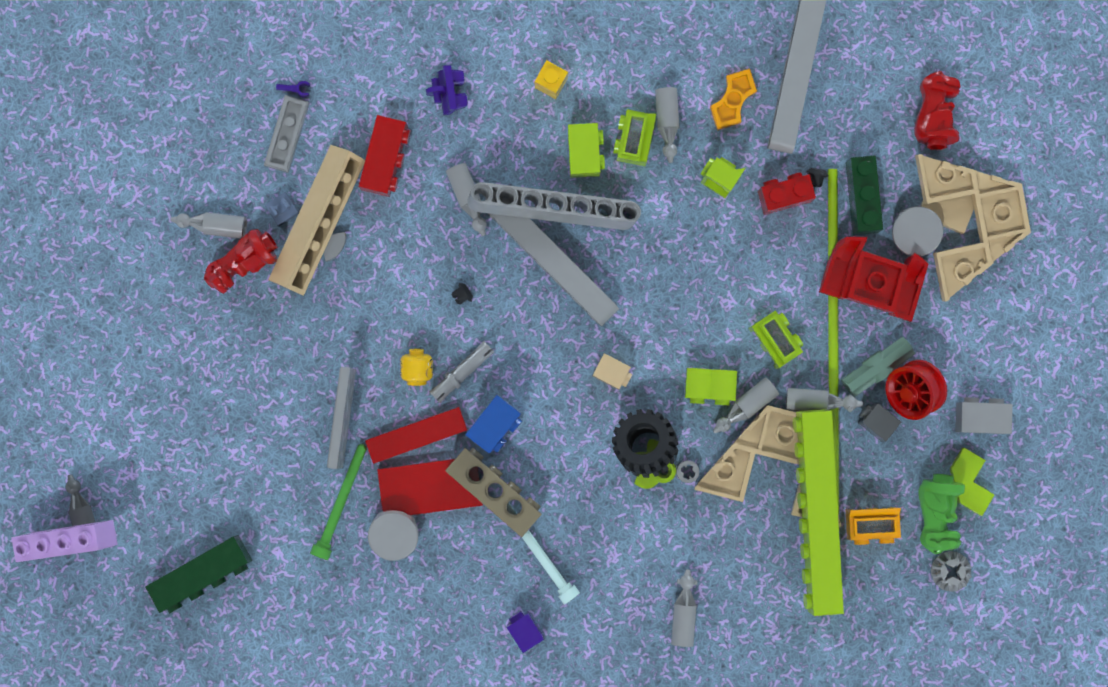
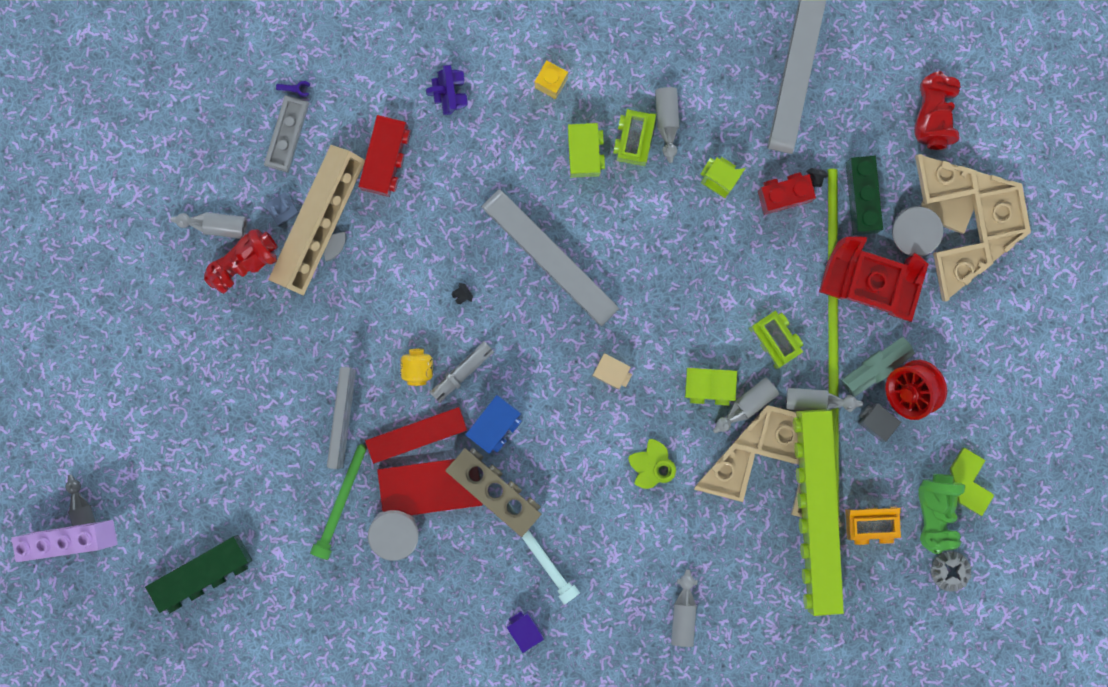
light grey wheel [446,163,487,236] -> none
light grey beam [467,182,641,230] -> none
black tyre [612,409,679,478] -> none
light grey bush [676,460,699,483] -> none
light orange tile [710,68,757,131] -> none
light grey brick [955,397,1013,434] -> none

